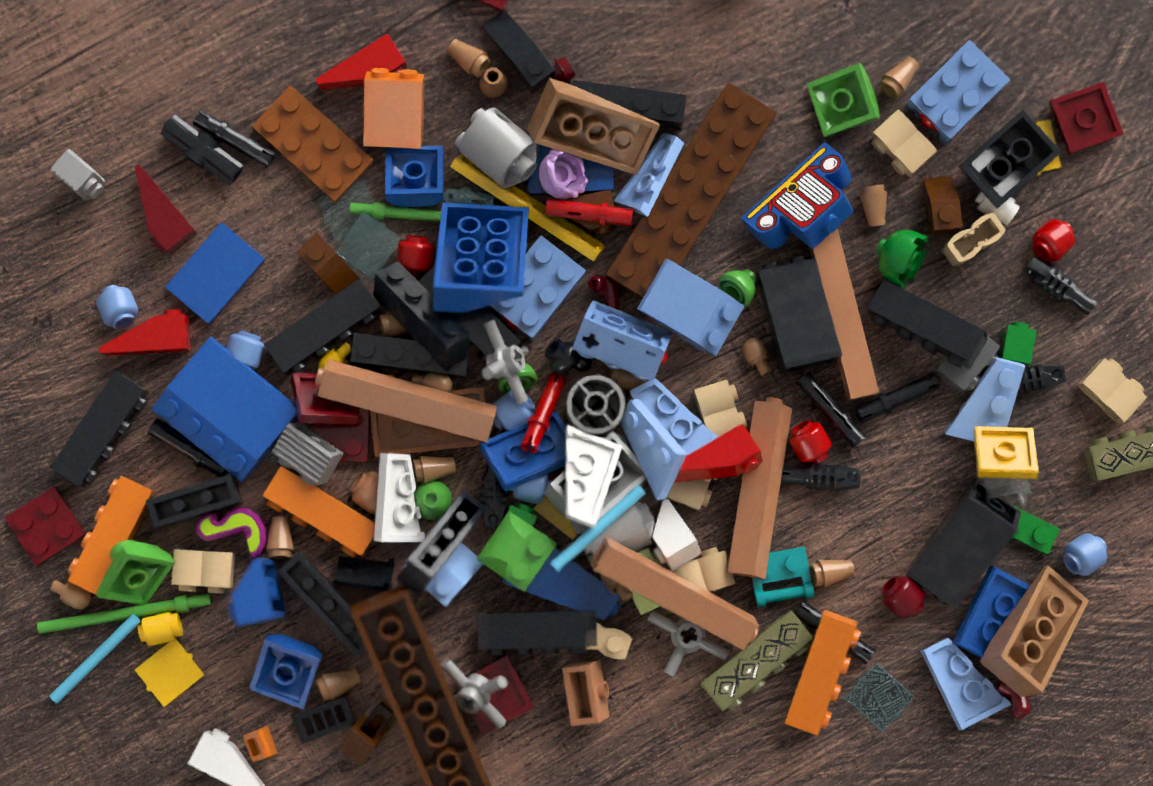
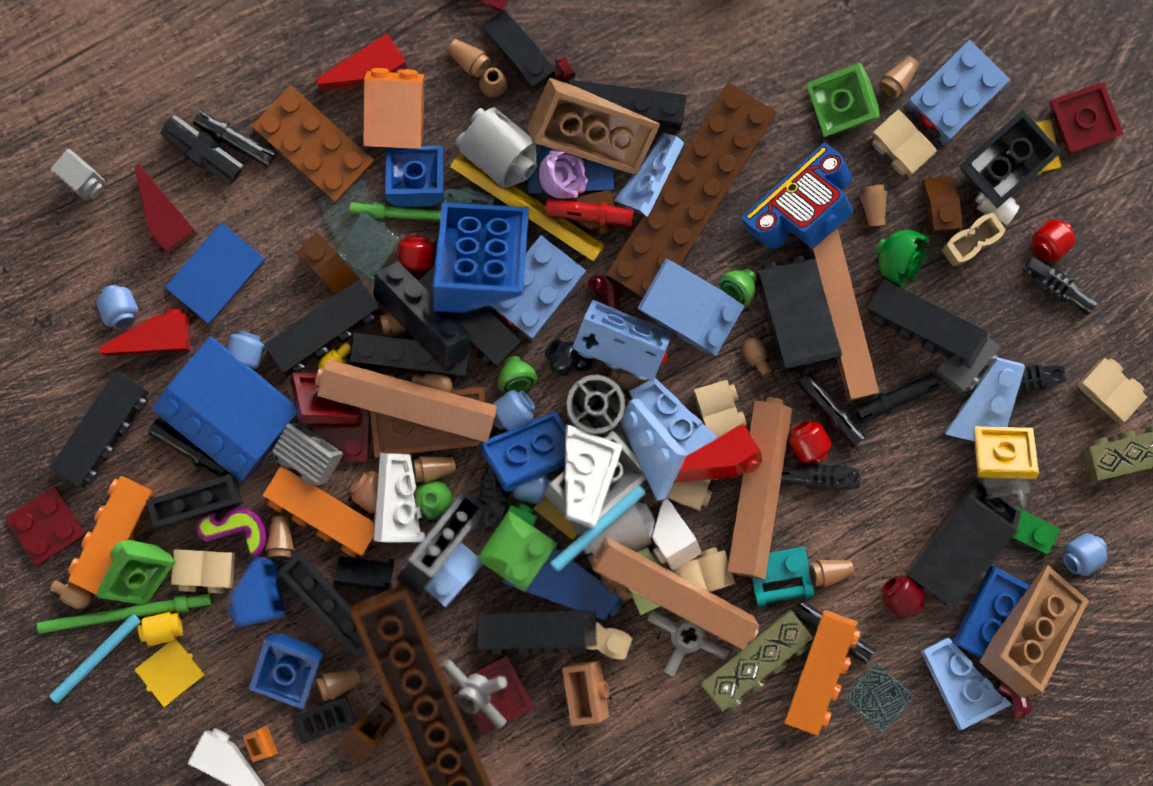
light grey bar [482,319,529,404] -> none
red pin [520,374,566,454] -> none
green brick [998,322,1037,367] -> none

